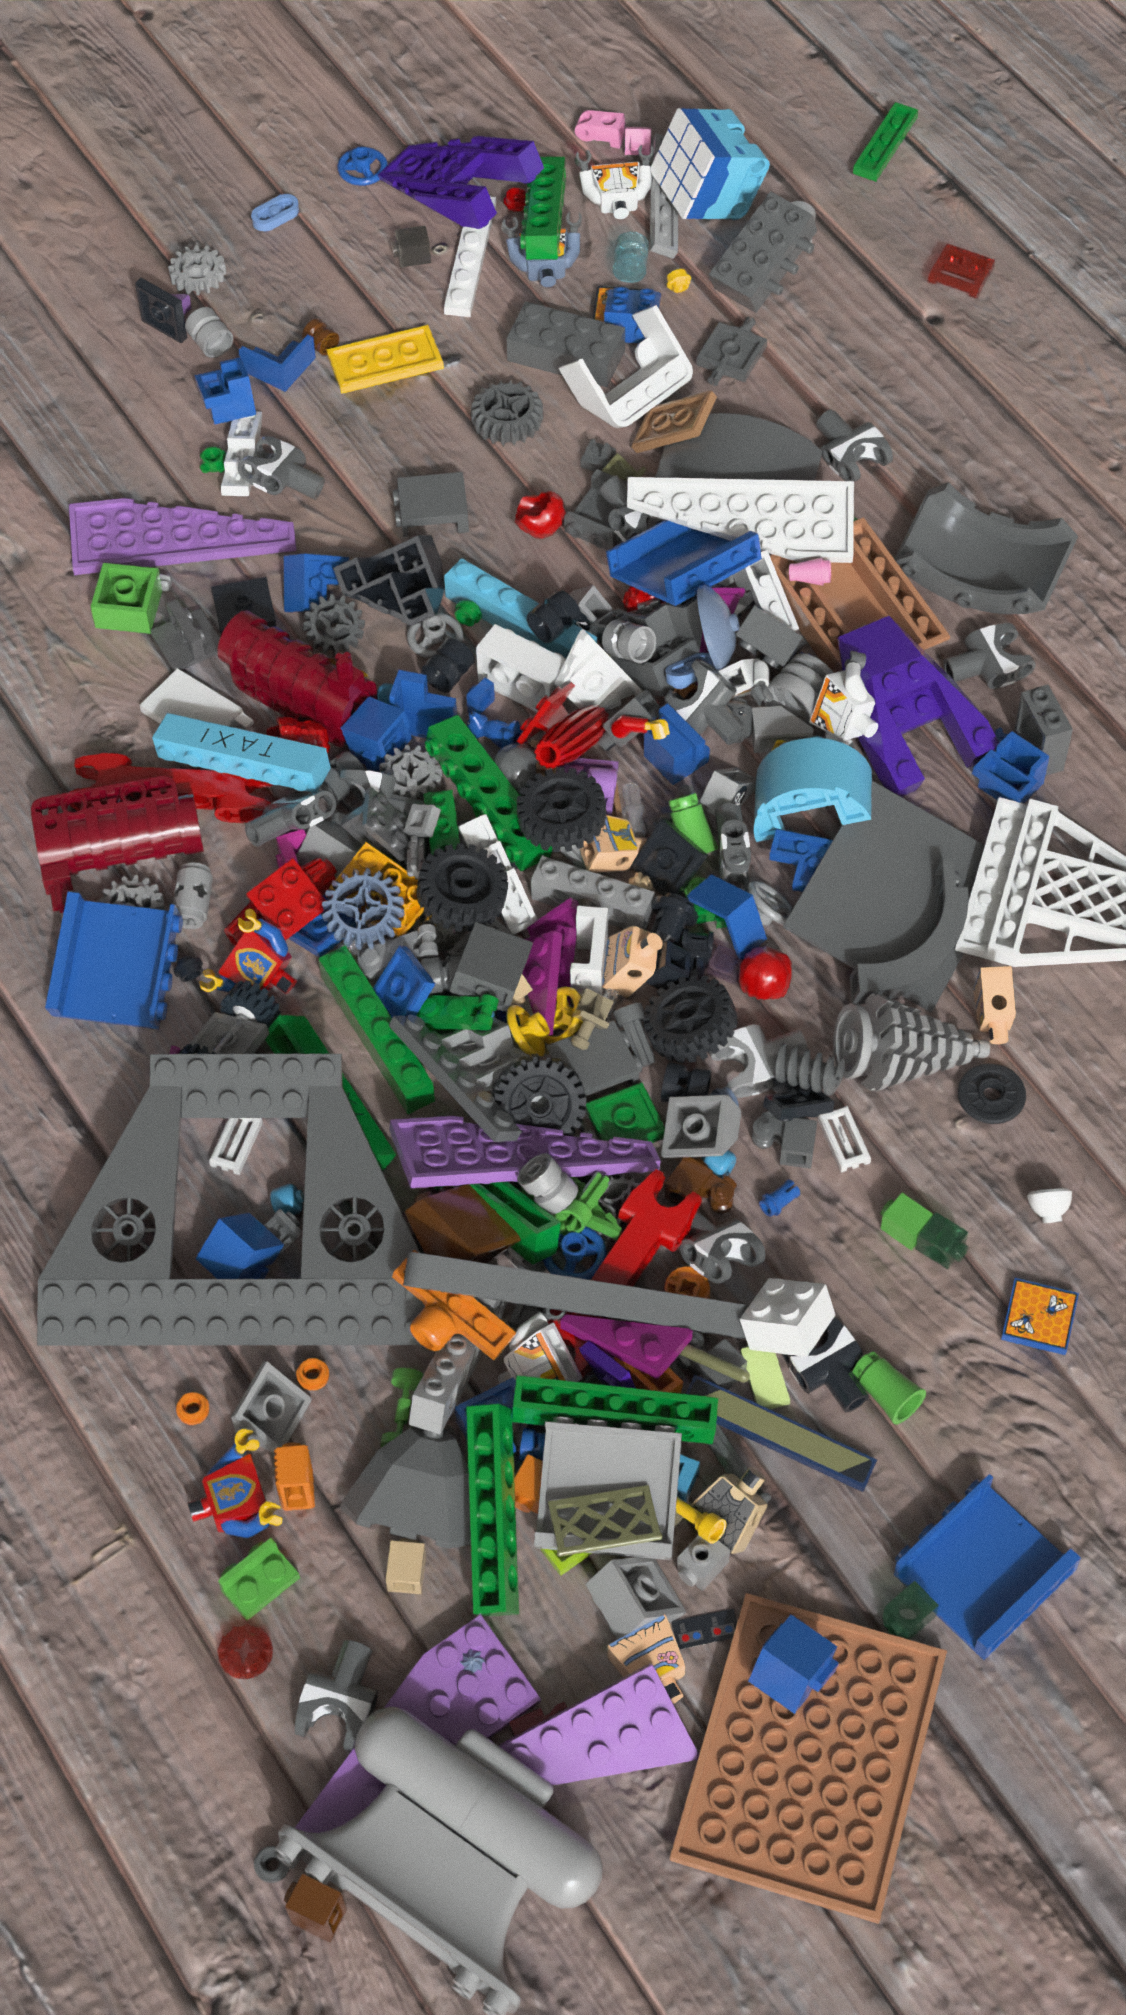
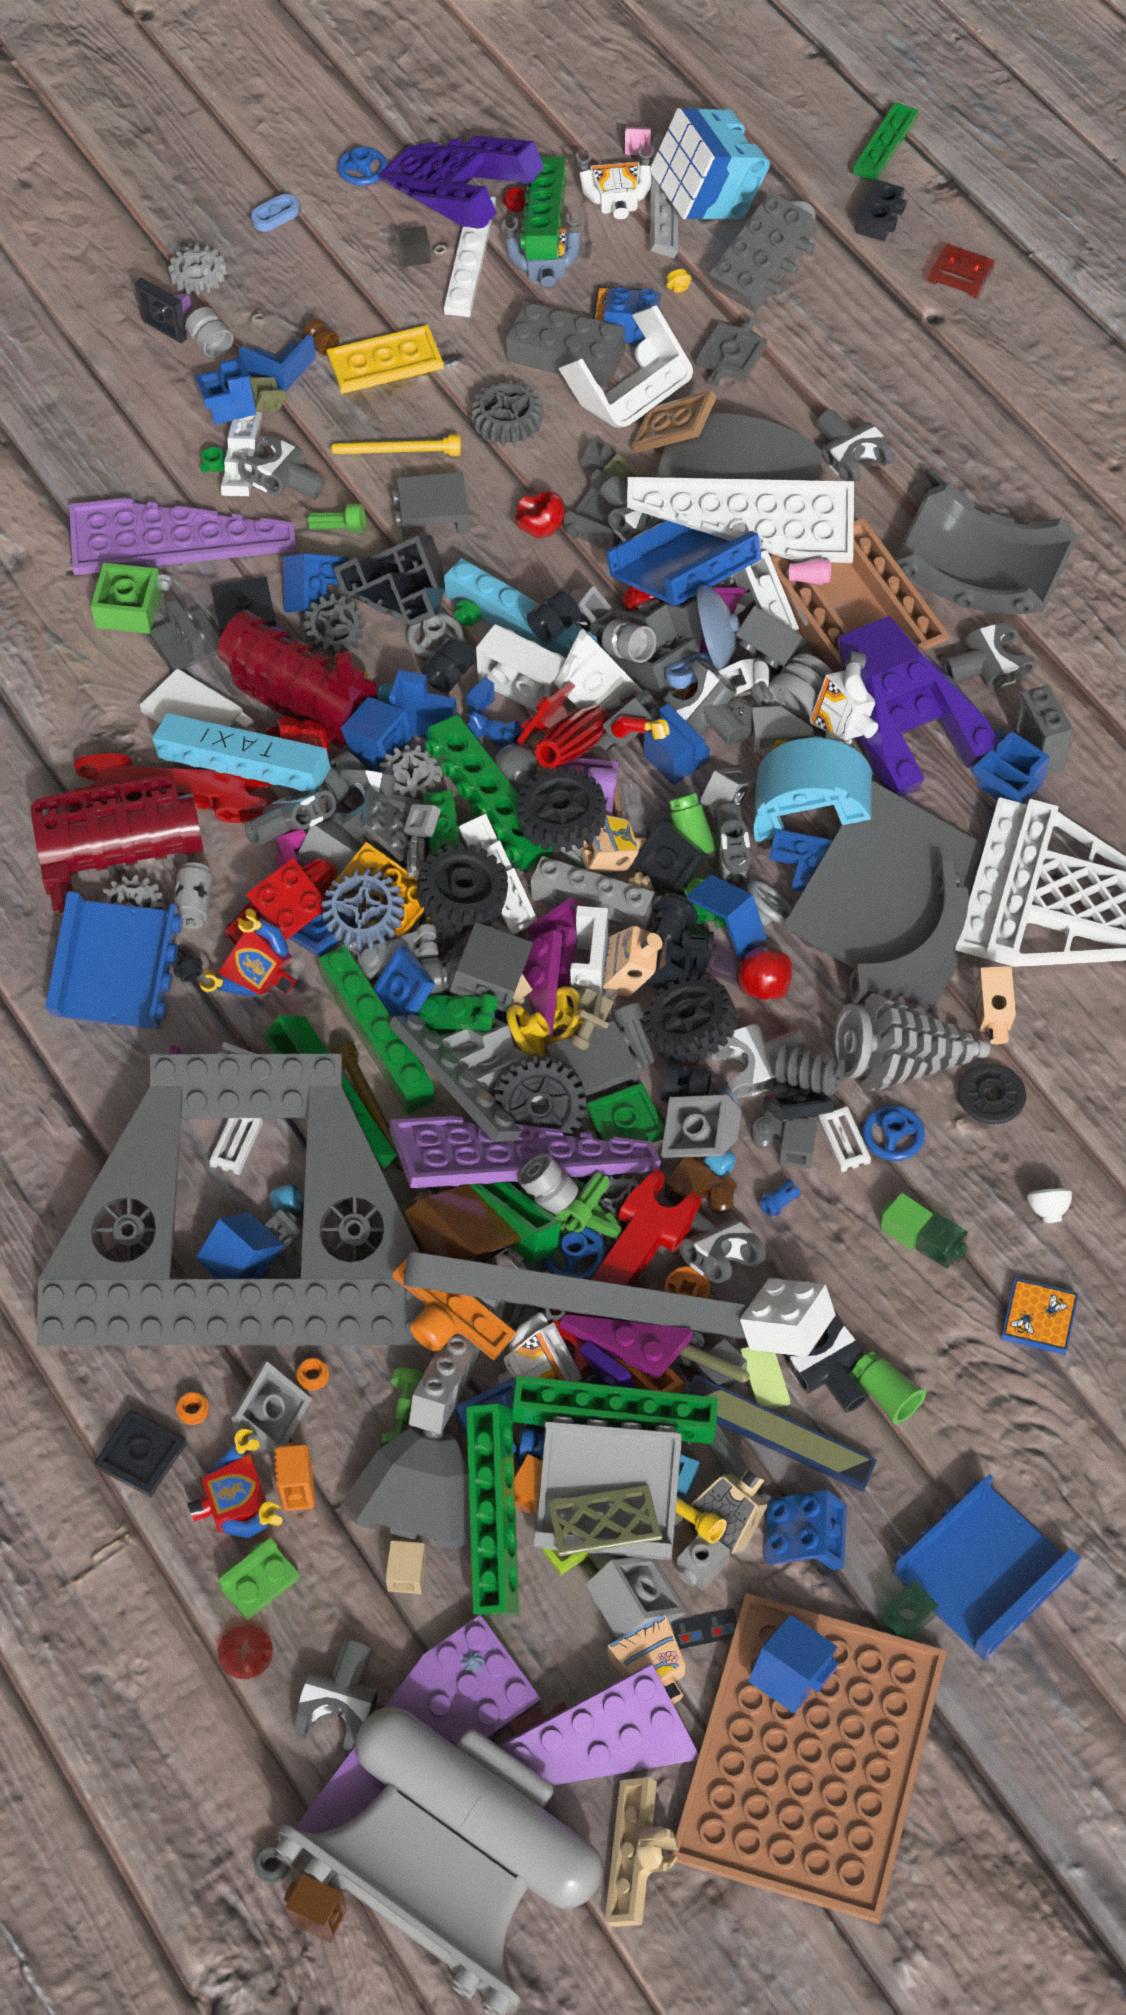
plate [179,980,281,1054] -> none
bright pink leg [575,110,626,149] -> none
clear light blue wheel [613,232,649,283] -> none
none -> black plate [93,1409,187,1498]
none -> olive bracket [249,377,286,412]
none -> bright green piece [308,504,366,533]
none -> yellow piece [330,434,461,456]
none -> dark brown piece [332,1042,404,1171]
none -> tan plate [605,1777,678,1927]
none -> blue bracket [765,1490,847,1570]
none -> black brick [856,179,907,242]
none -> blue piece [862,1105,925,1161]
none -> dark grey piece [912,468,946,508]

